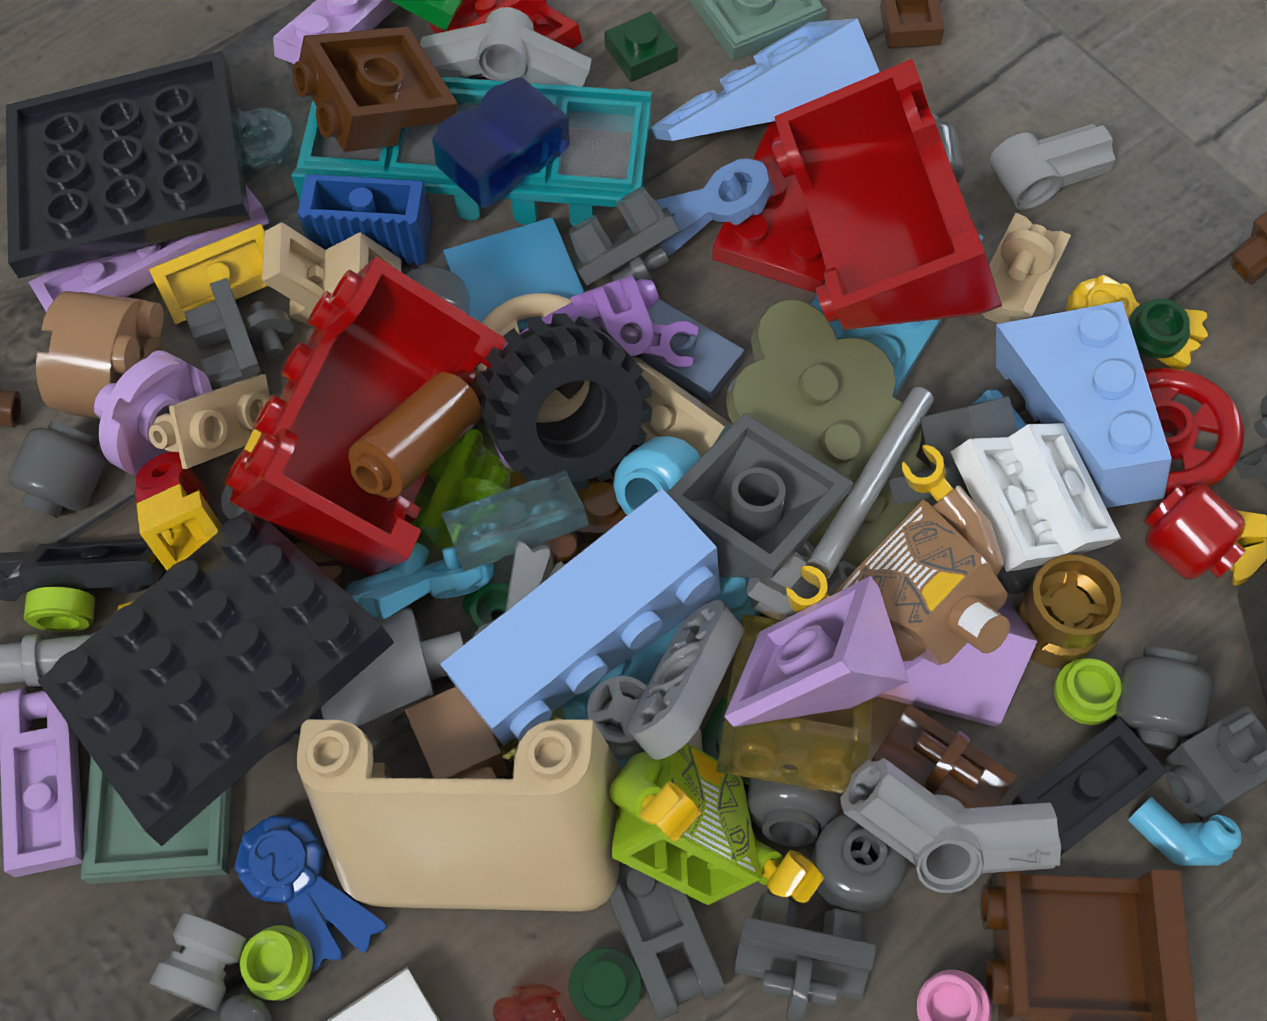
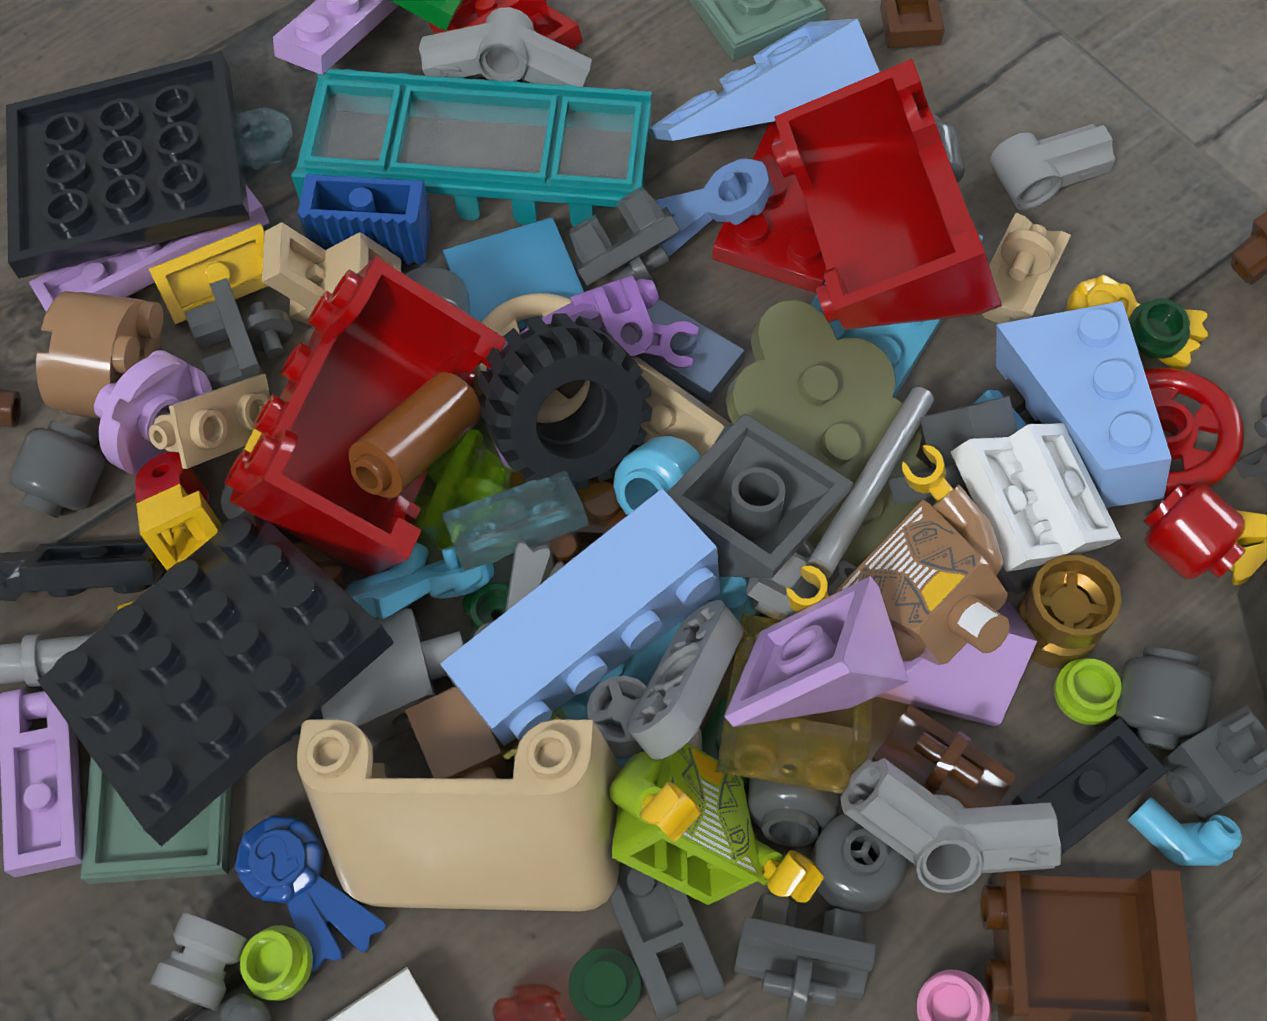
lime tile [24,587,95,632] -> none
reddish brown plate [293,27,458,152] -> none
clear blue brick [432,77,570,207] -> none
dark green plate [604,11,678,82] -> none

